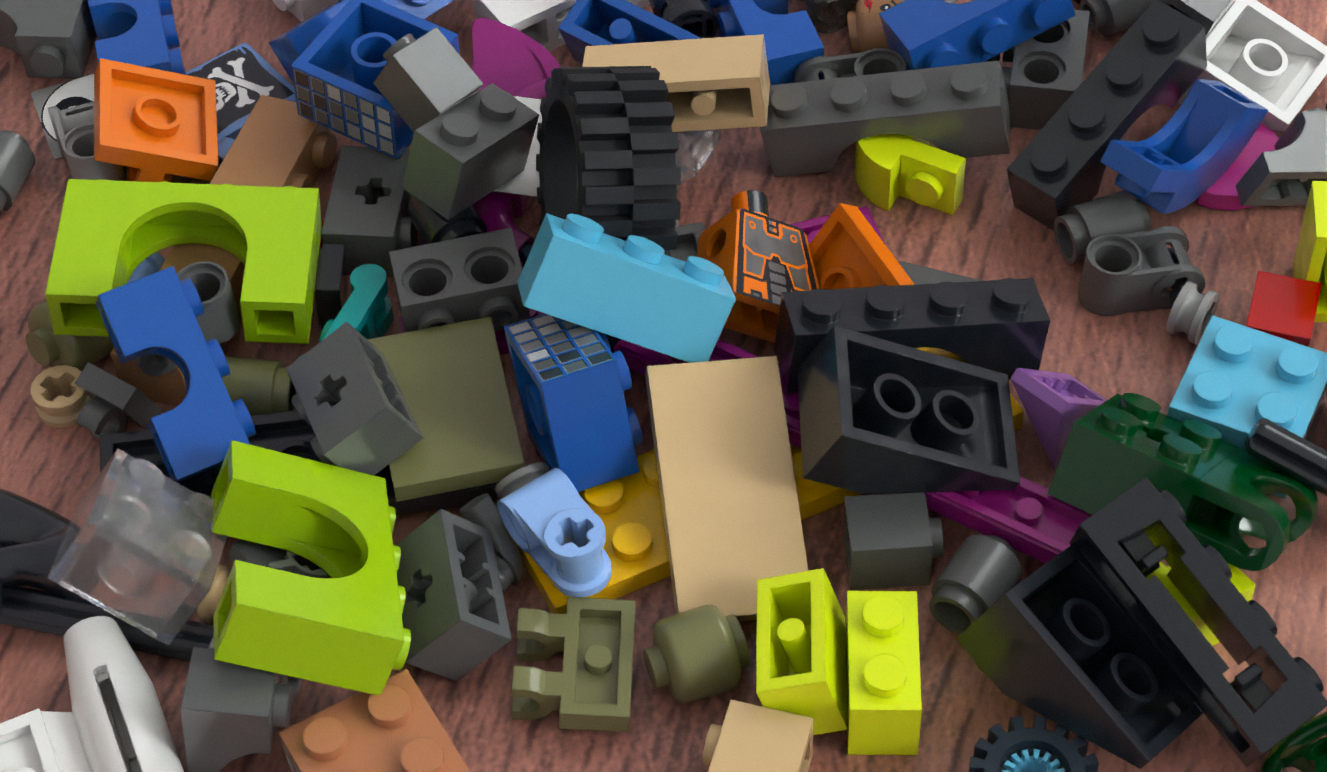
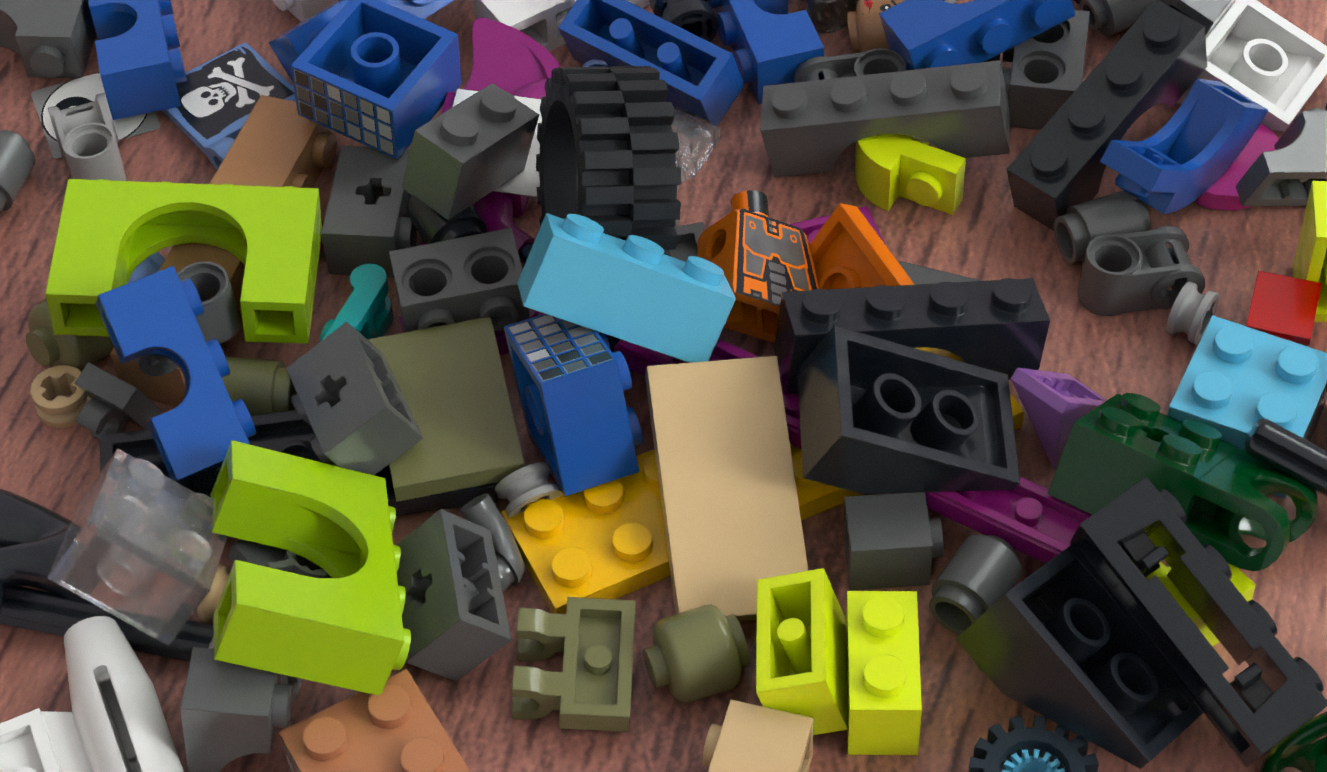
orange bracket [94,58,218,182] -> none
black tile [315,244,348,329] -> none
brick [373,27,483,132] -> none
light blue piece [497,467,612,598] -> none
tan brick [582,34,770,132] -> none

